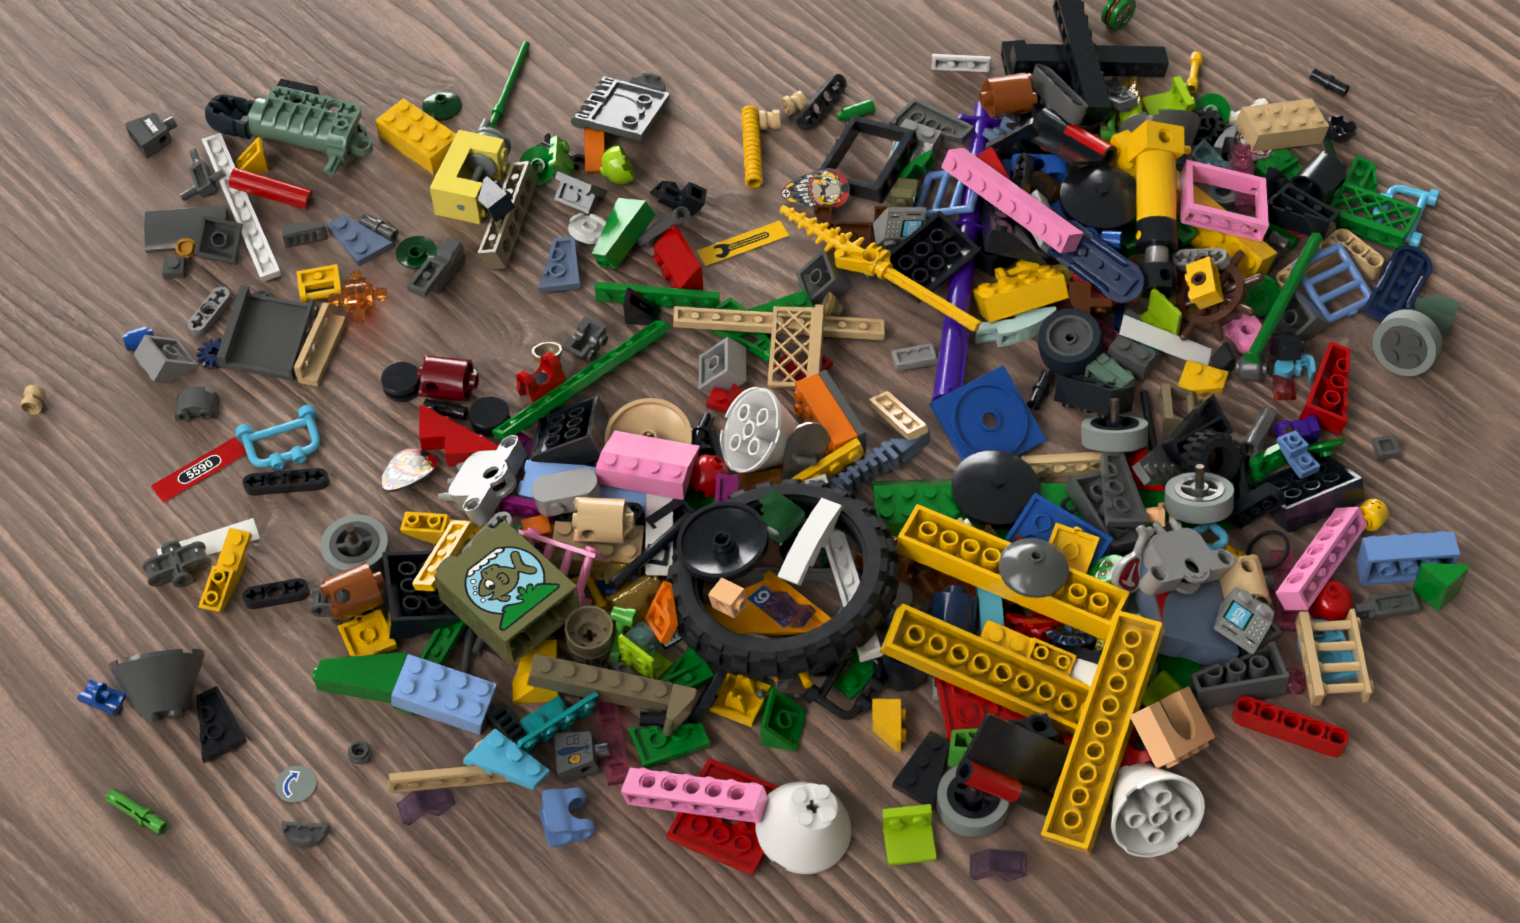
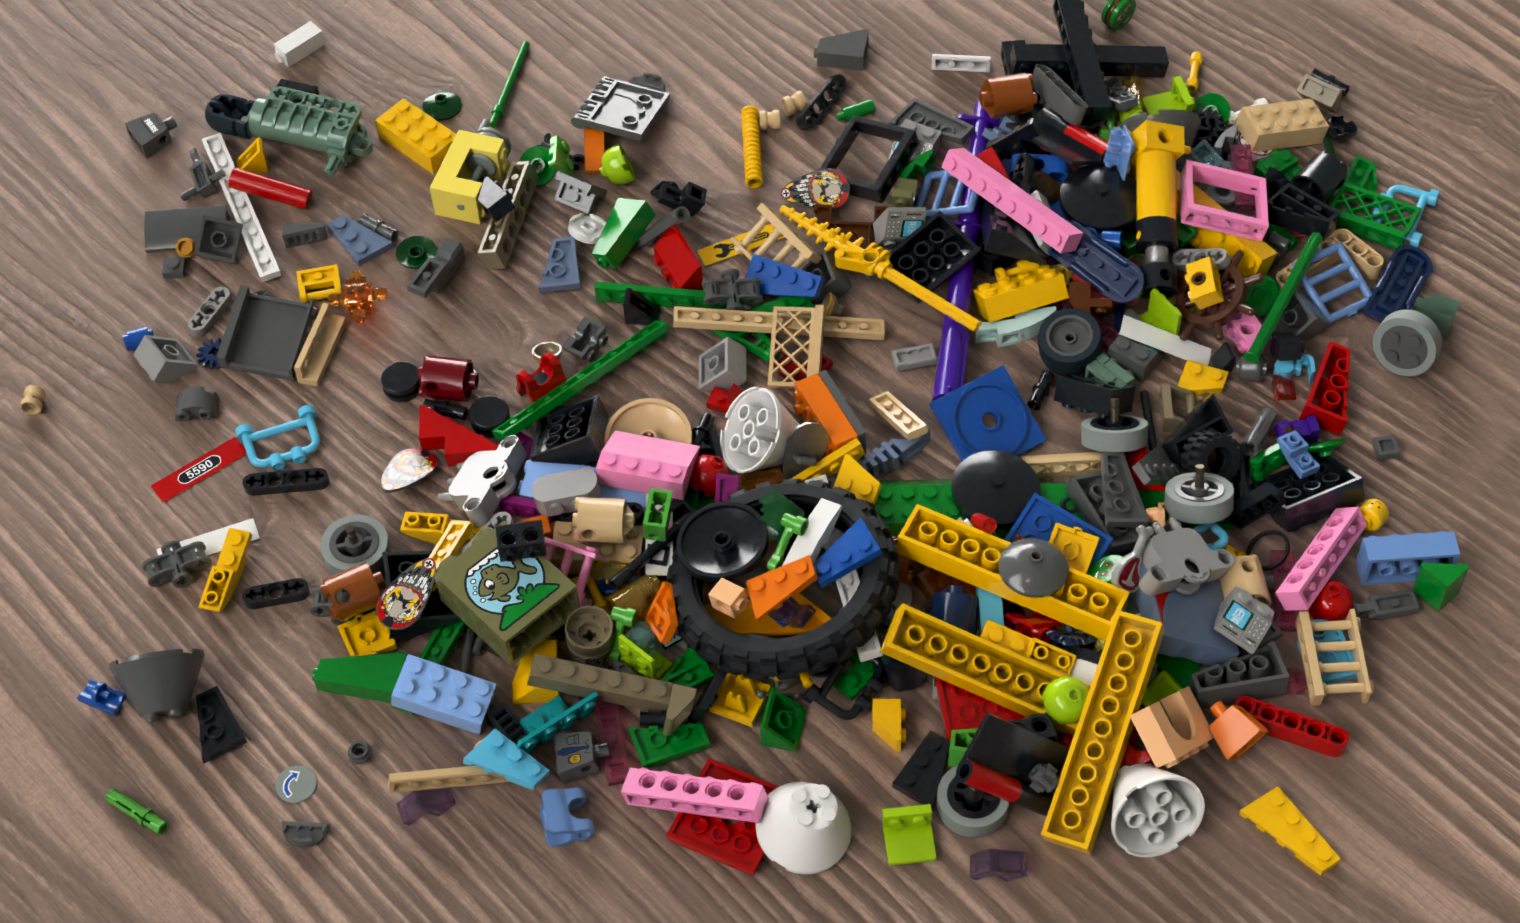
none -> white brick [274,21,325,68]
none -> shield [376,558,436,630]
none -> black brick [495,520,547,562]
none -> bright green torso [643,488,673,542]
none -> dark grey axle [702,269,763,311]
none -> tan fence [730,202,822,269]
none -> blue wing [744,254,825,298]
none -> orange wing [746,555,818,624]
none -> bright green brick [767,513,809,570]
none -> dark grey slope [814,29,869,71]
none -> blue wing [814,517,883,588]
none -> yellow wing [833,454,882,506]
none -> red piece [970,513,997,533]
none -> dark grey gear [1028,763,1059,793]
none -> lime cylinder [1042,676,1089,725]
none -> medium blue hinge [1103,125,1135,181]
none -> orange torso [1209,701,1269,760]
none -> yellow wing [1239,786,1341,876]
none -> dark tan tile [1296,73,1342,113]

